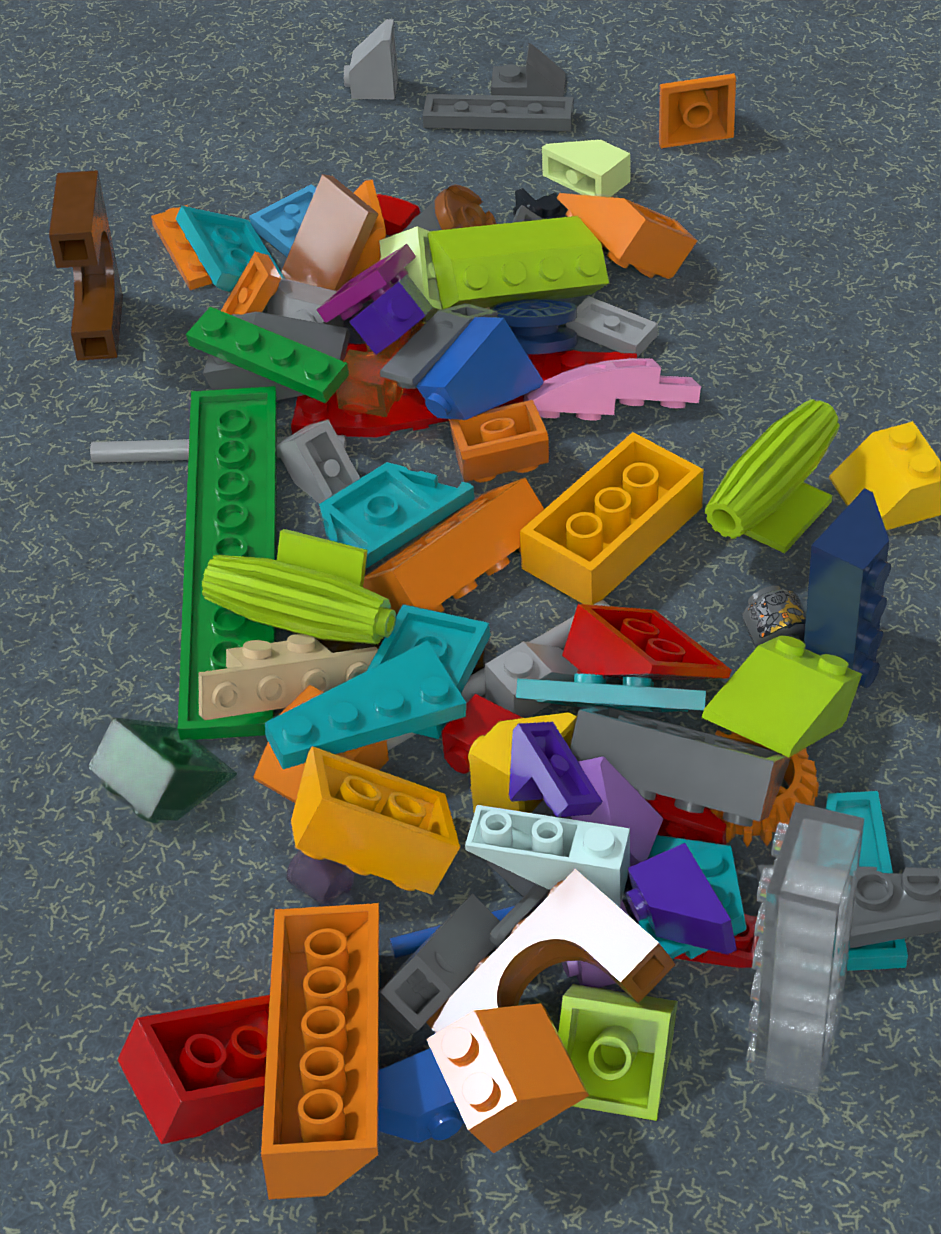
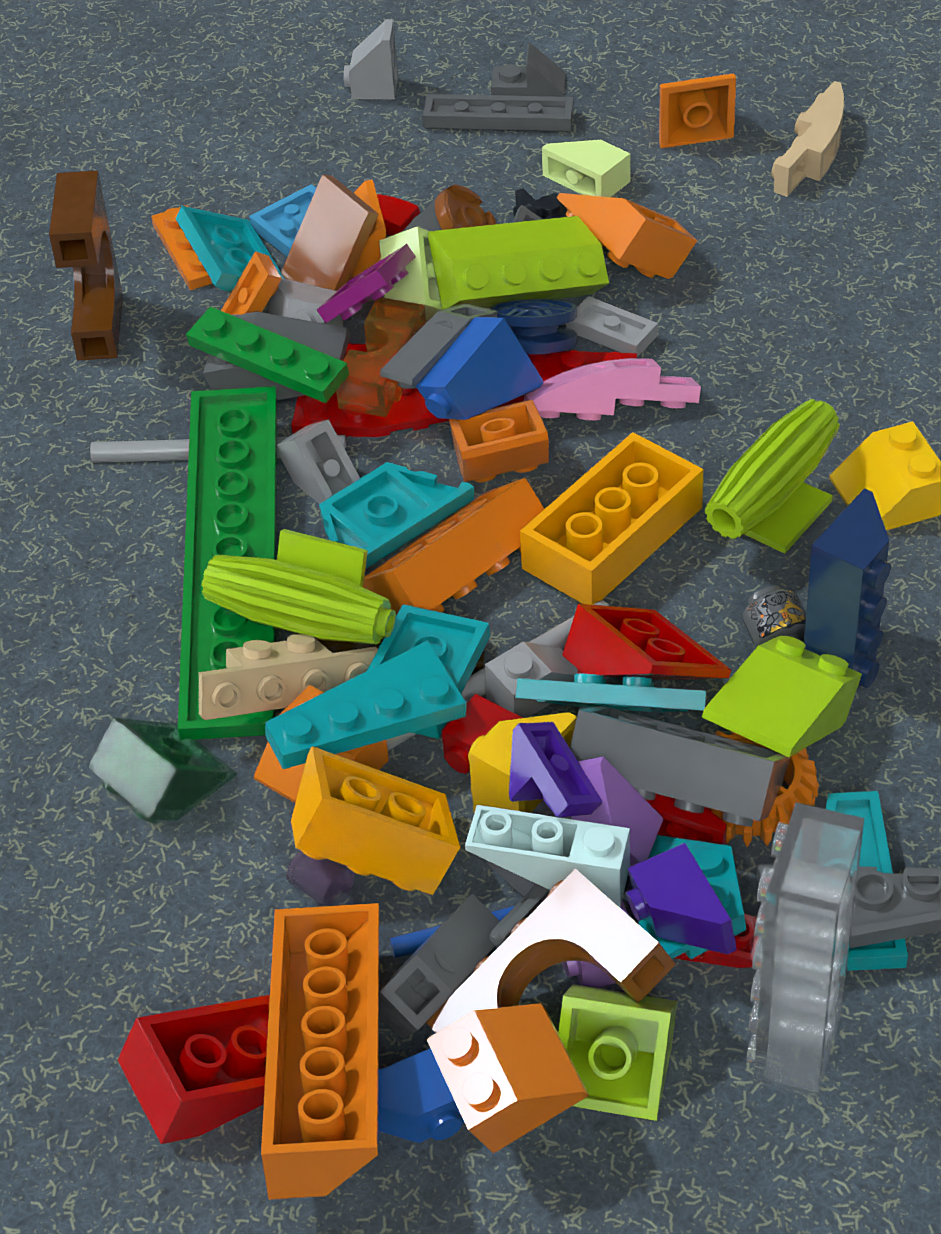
dark purple slope [349,275,433,355] -> none
none -> tan slope [771,81,844,197]

